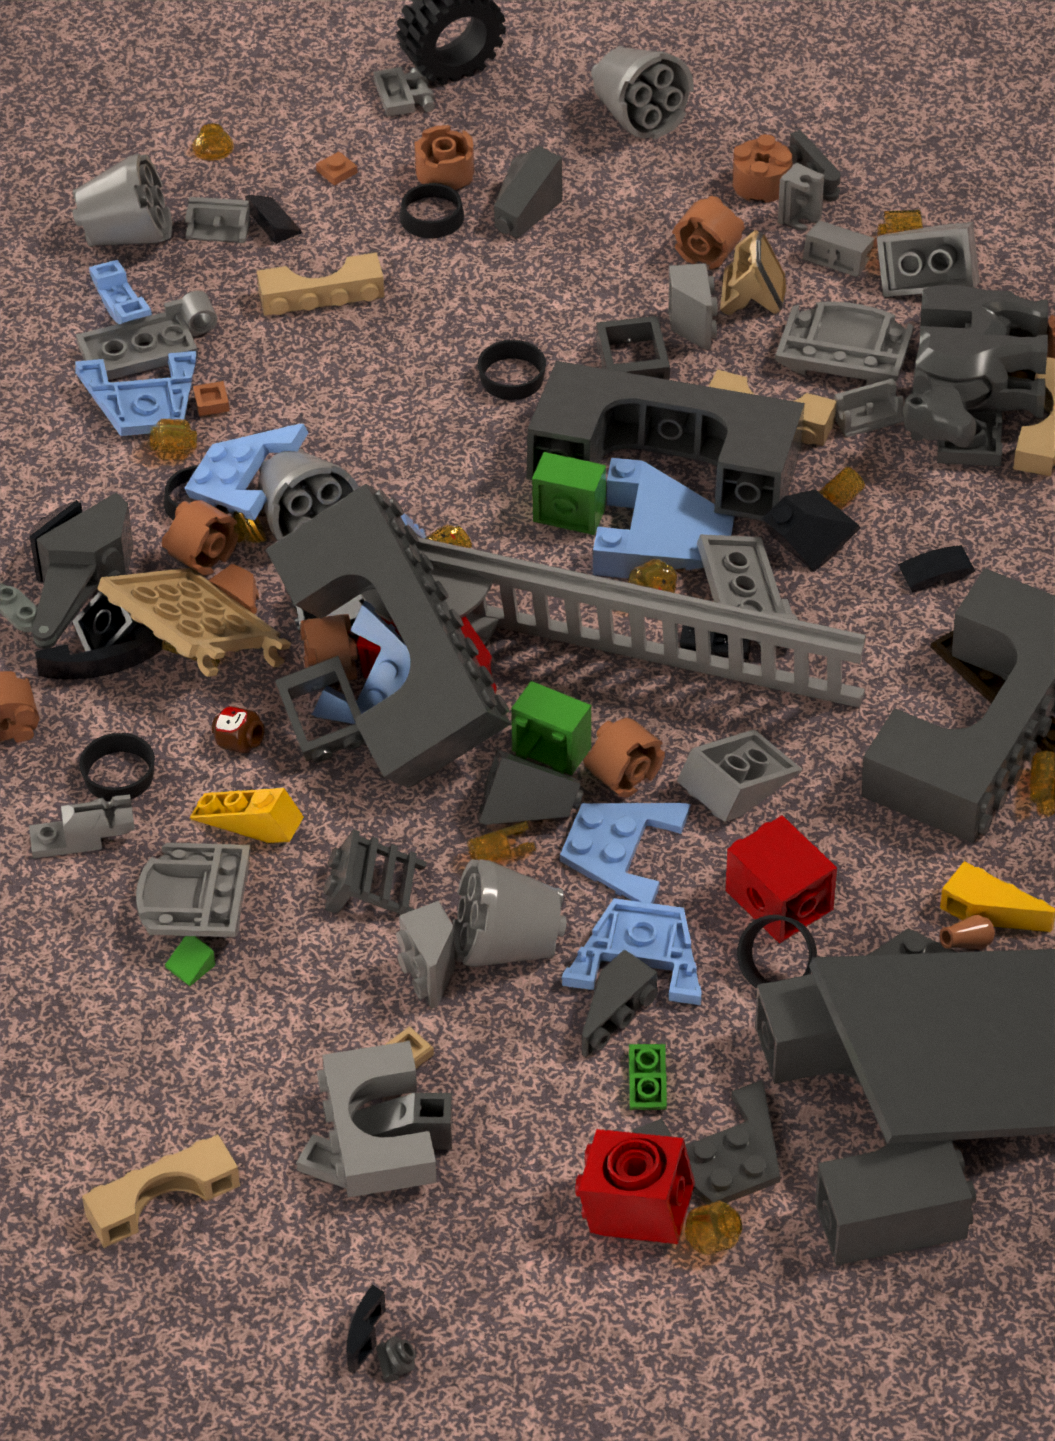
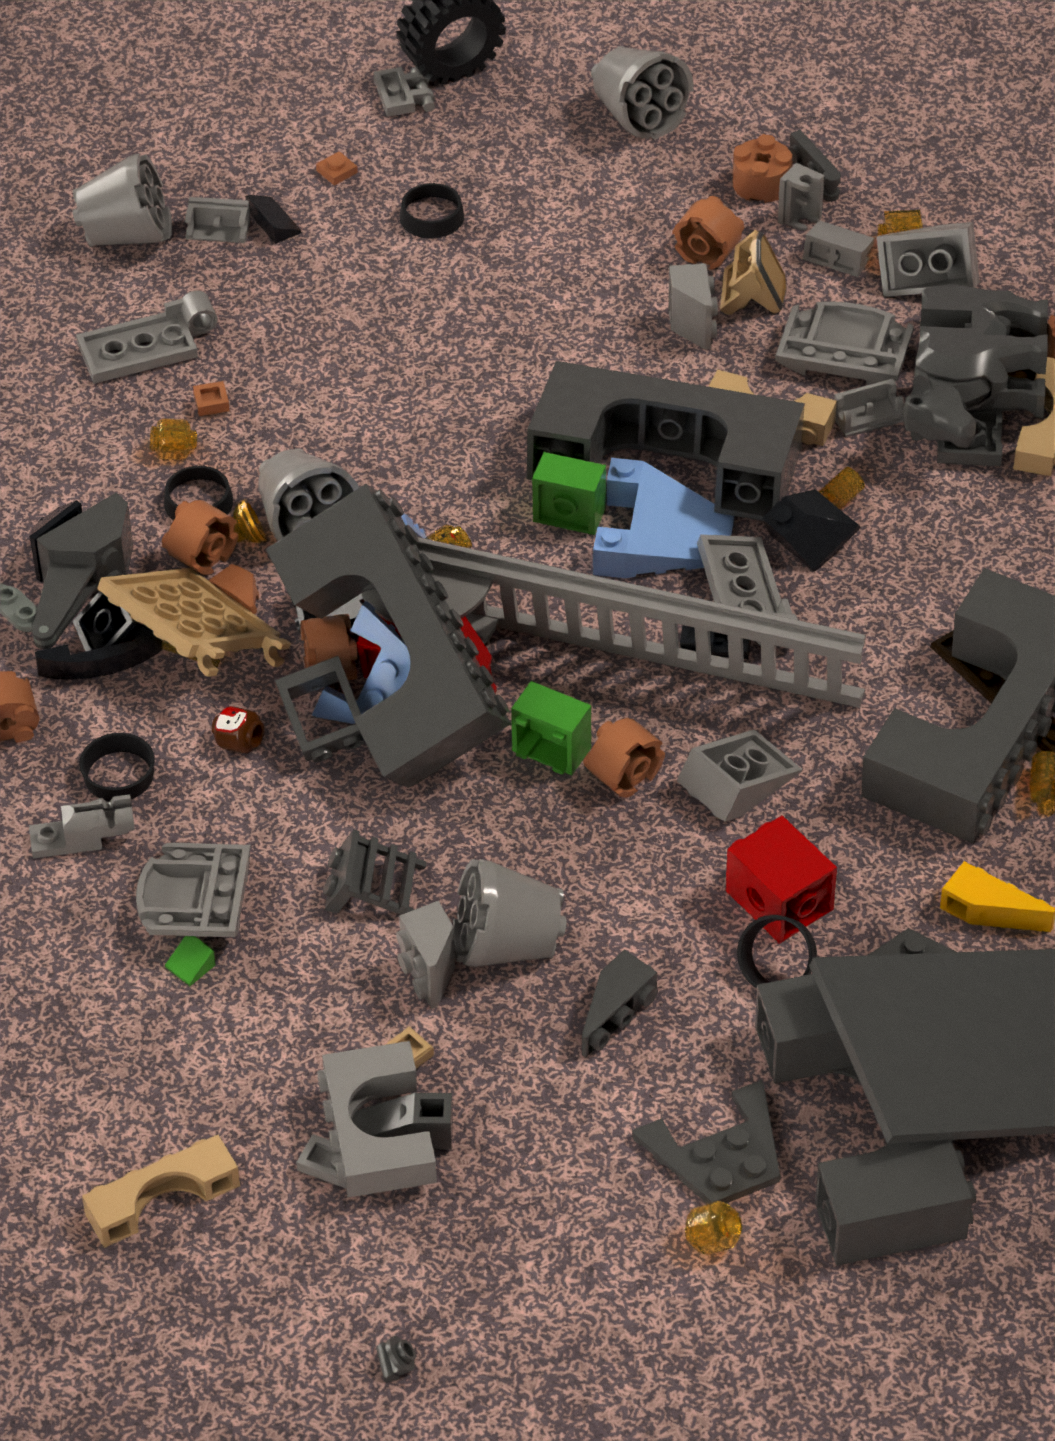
light blue wing [75,351,196,436] -> none
light blue slope [89,260,152,324] -> none
light blue wing [184,424,308,520] -> none
yellow slope [190,788,304,843] -> none
clear yellow piece [192,123,234,161] -> none
tan arch [257,253,384,316] -> none
black slope [346,1285,386,1374] -> none
nougat brick [414,125,474,190] -> none
clear yellow hinge [467,821,536,863] -> none
dark grey slope [477,749,583,825] -> none
black tyre [478,340,546,400] -> none
dark grey slope [494,145,563,239] -> none
light blue wing [560,803,691,903] -> none
light blue wing [562,898,702,1005] -> none
red brick [575,1129,695,1244] -> none
dark grey window [596,316,670,380] -> none
clear yellow head [627,559,677,593] -> none
bright green slope [629,1044,667,1110] -> none
black slope [898,545,976,593] -> none
nougat cone [940,915,994,950] -> none

